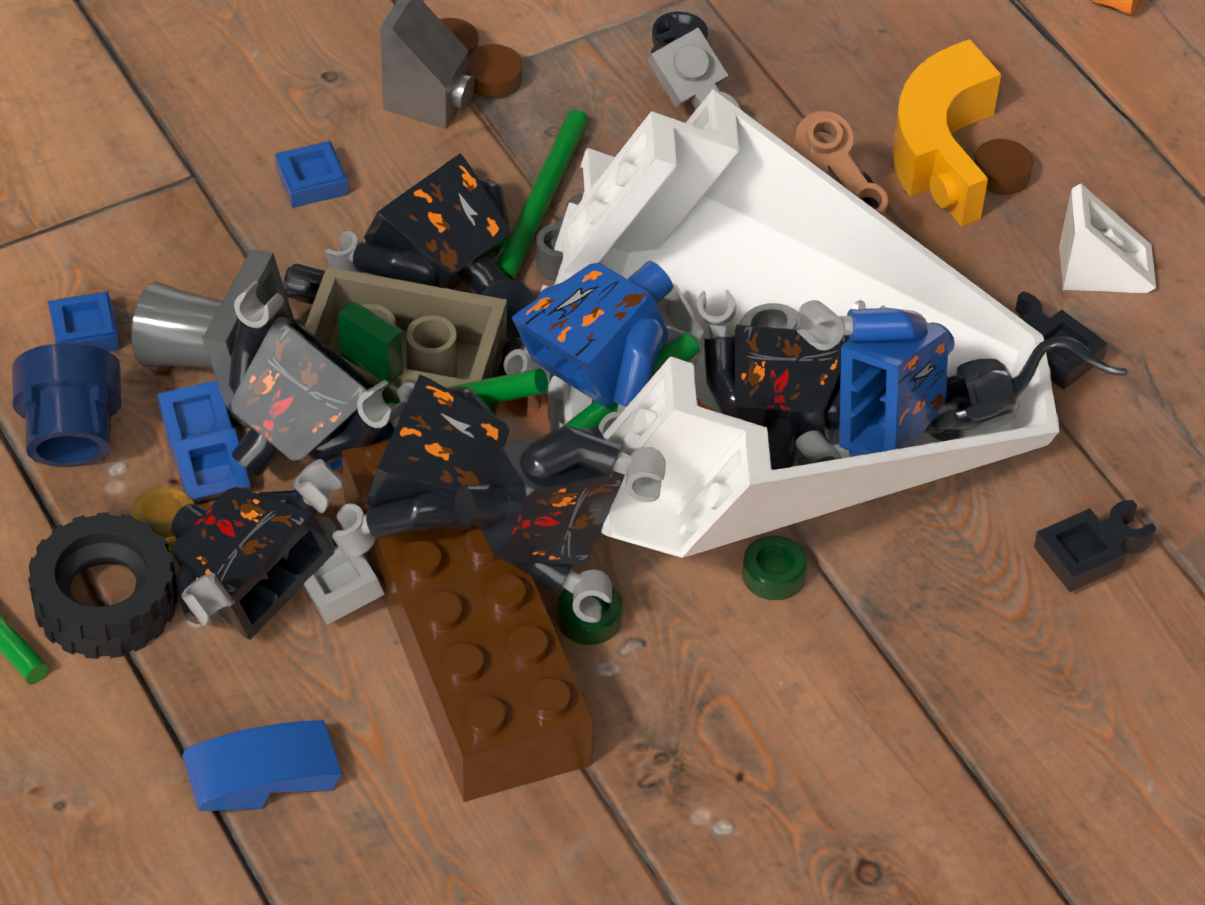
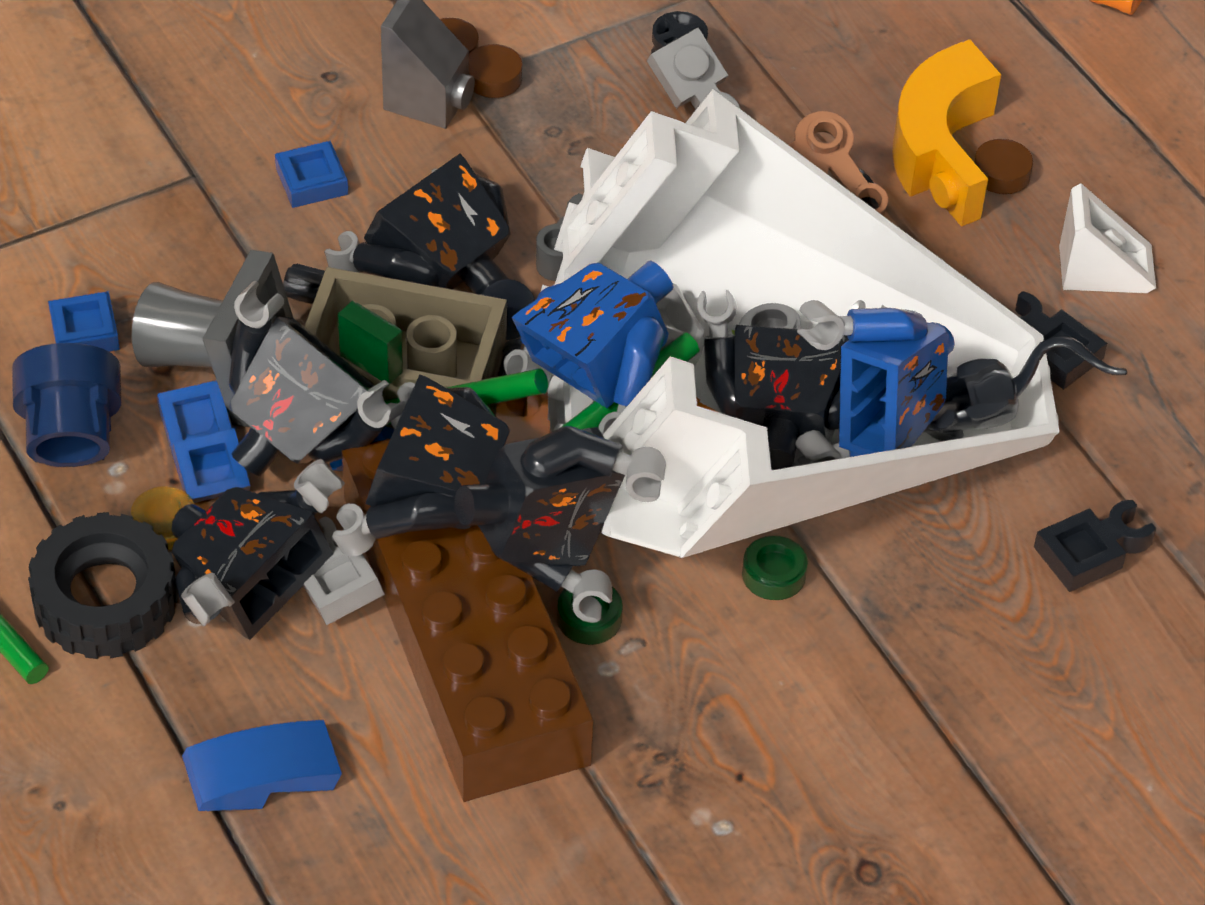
green bar [496,109,589,280] -> none

